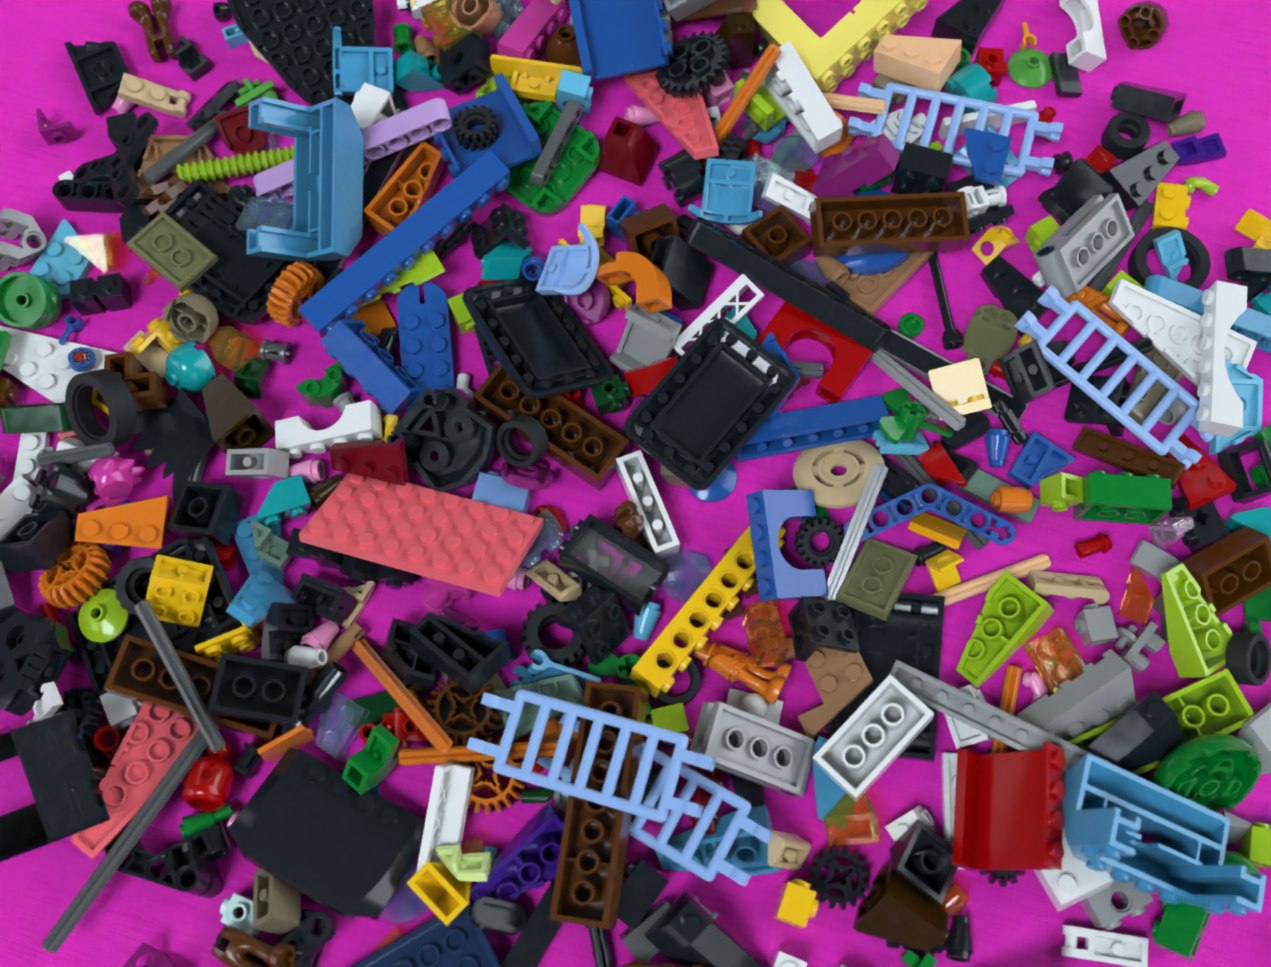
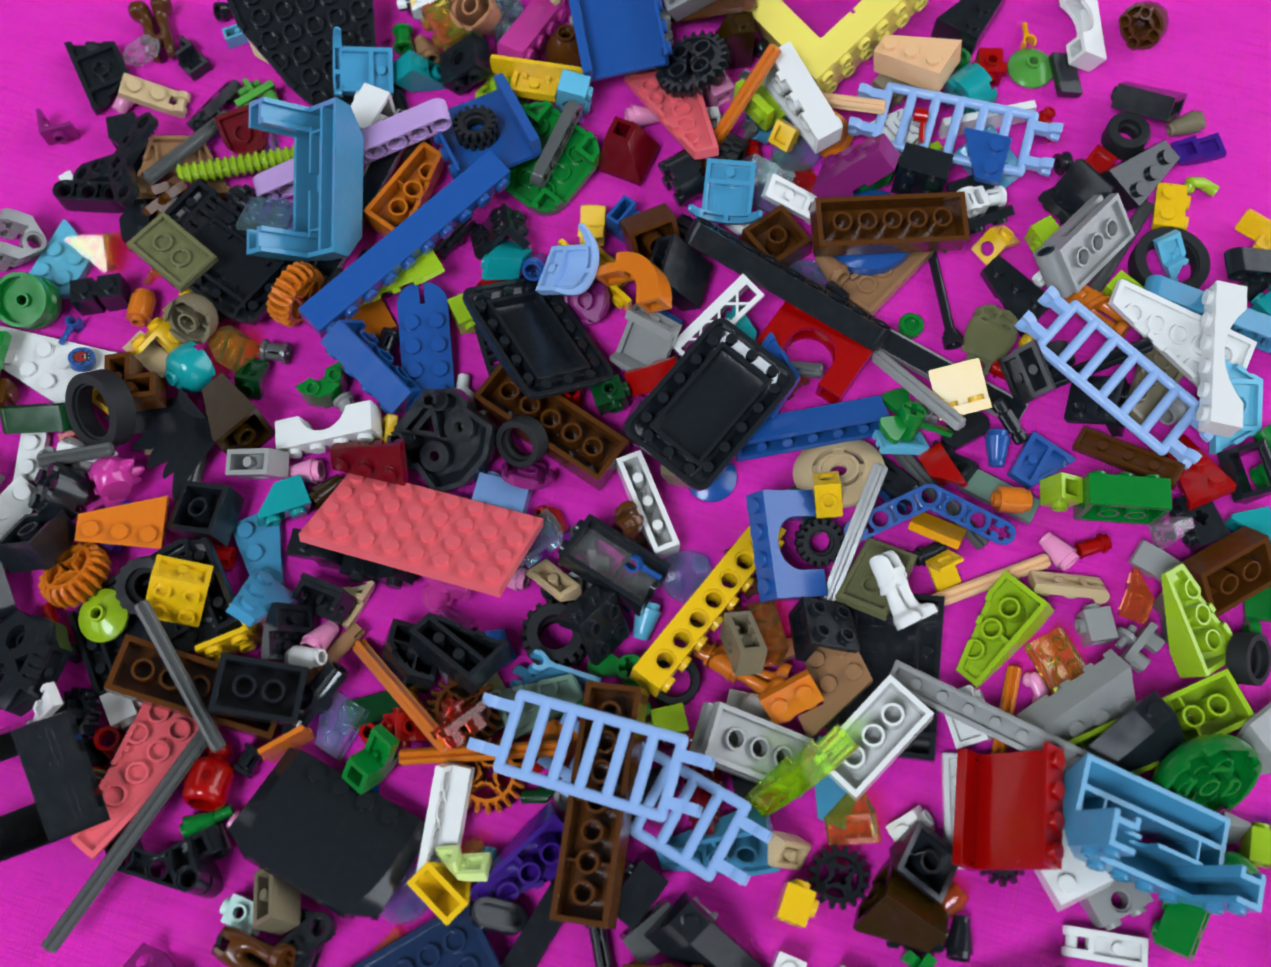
sand green slope [250,519,292,572] -> none
none -> clear beam [123,34,160,68]
none -> orange brick [126,288,156,327]
none -> clear red hips [430,697,487,749]
none -> blue hand [624,554,662,581]
none -> dark tan brick [719,610,768,676]
none -> clear neon green slope [745,724,859,818]
none -> orange bracket [758,669,824,725]
none -> yellow tile [768,118,801,152]
none -> yellow bracket [812,471,843,518]
none -> white piece [869,550,938,631]
none -> red hand [913,107,929,144]
none -> bright pink cone [1039,532,1080,571]

